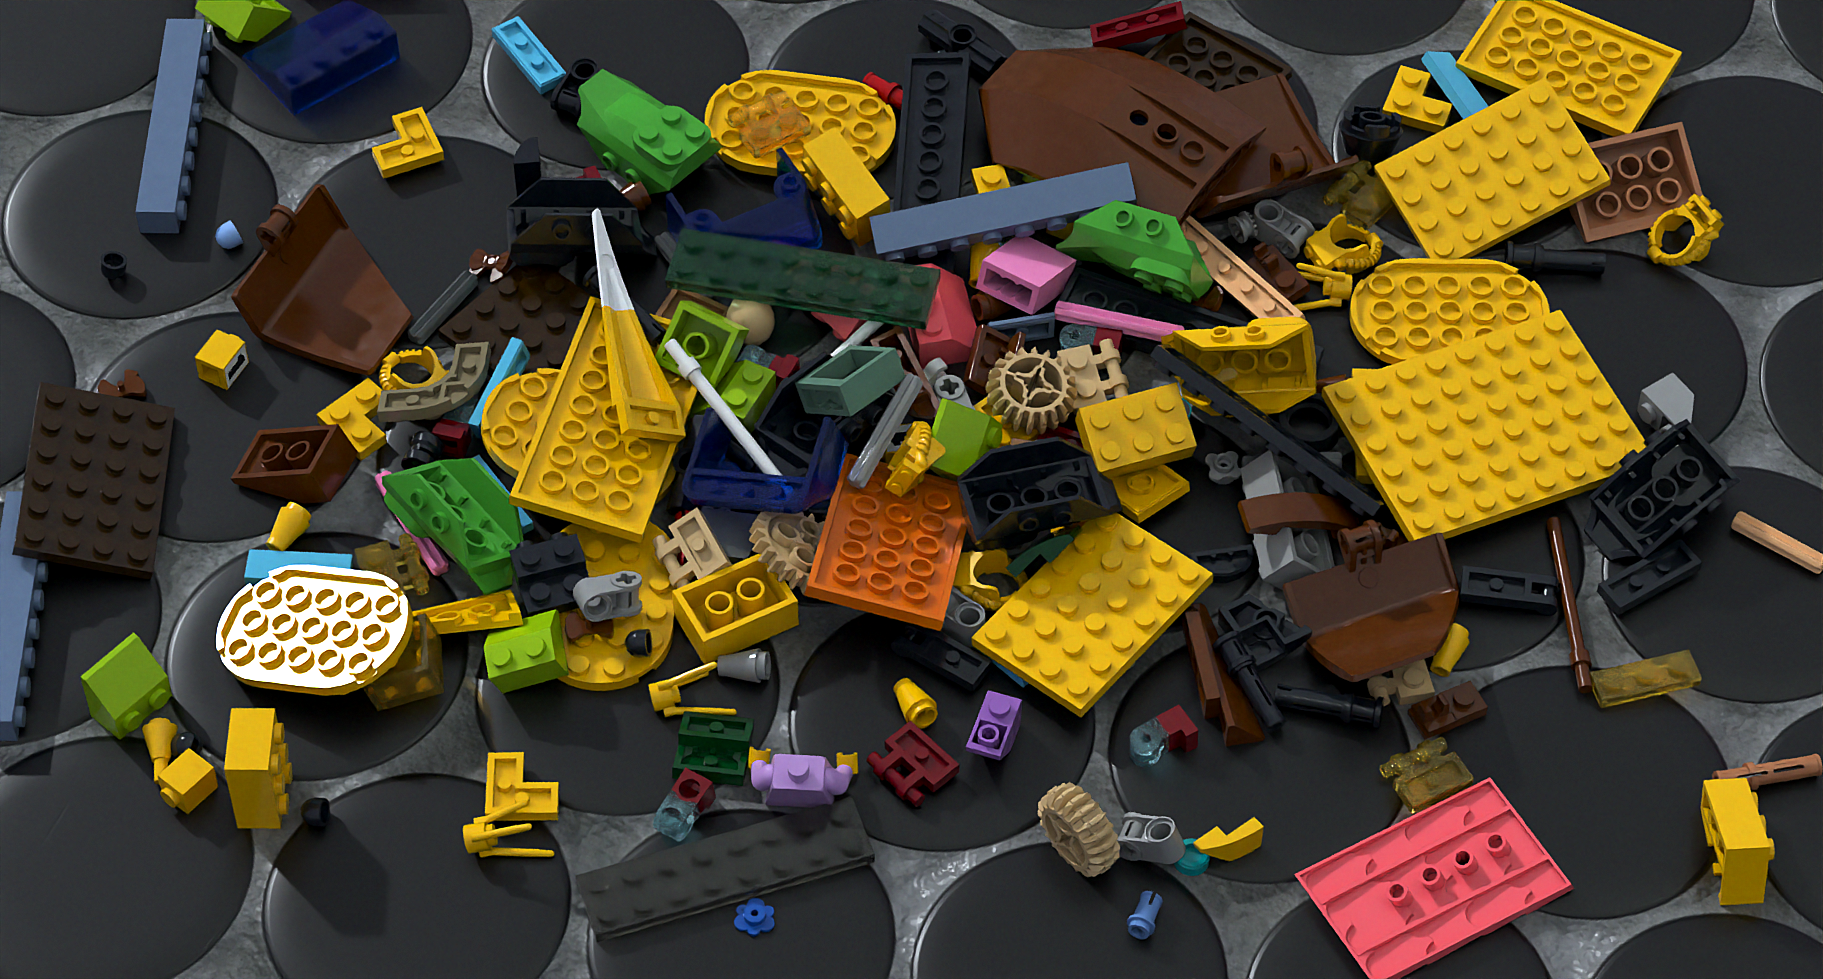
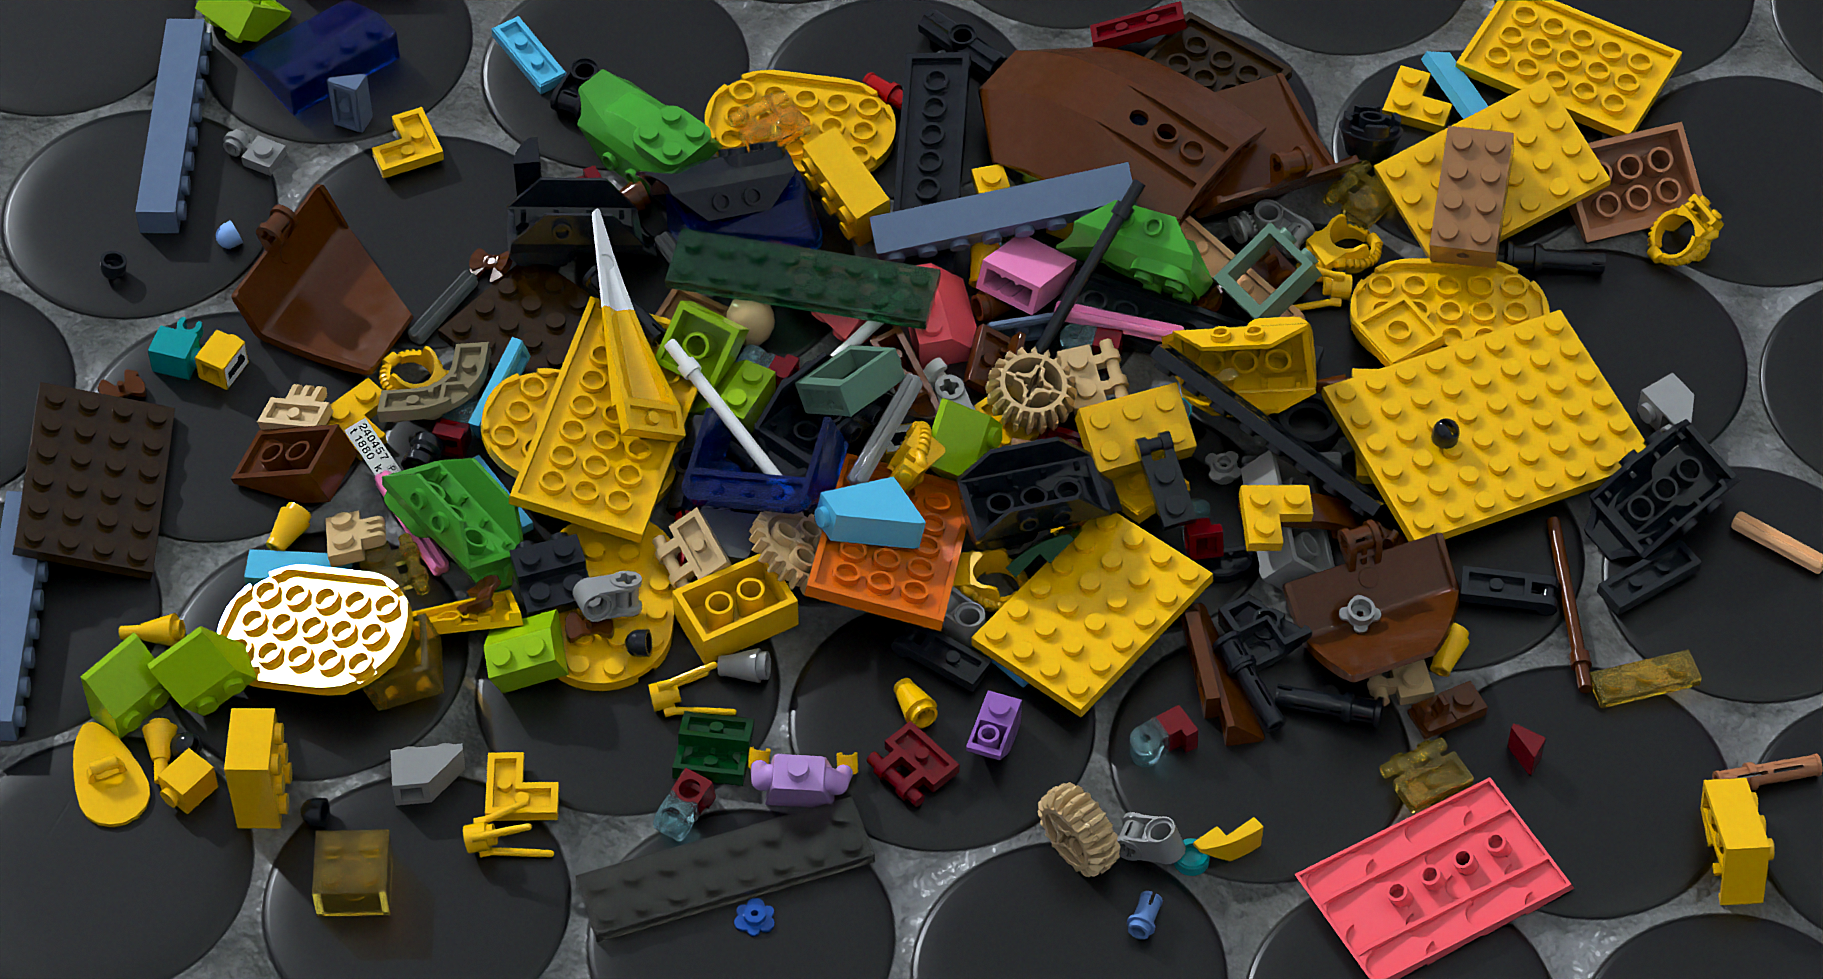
none -> yellow shield [73,722,151,827]
none -> yellow cone [119,613,186,647]
none -> lime slope [147,626,257,716]
none -> teal brick [148,317,204,380]
none -> light grey plate [223,129,287,176]
none -> tan hinge [257,384,333,430]
none -> clear yellow brick [312,829,393,917]
none -> tan hinge [326,510,387,568]
none -> sand blue slope [327,74,373,133]
none -> white sticker [344,418,401,476]
none -> light grey slope [390,743,466,806]
none -> reddish brown piece [457,575,502,616]
none -> black slope [636,140,796,222]
none -> medium azure slope [814,477,926,549]
none -> black bar [1034,179,1146,355]
none -> black plate [1135,431,1197,531]
none -> dark red leg [1181,498,1224,560]
none -> sand green window [1213,222,1322,320]
none -> yellow plate [1239,485,1313,551]
none -> light grey plate [1339,595,1381,634]
none -> yellow tile [1351,294,1445,367]
none -> medium nougat brick [1429,126,1514,269]
none -> black hinge [1431,418,1460,449]
none -> dark red slope [1507,723,1546,775]

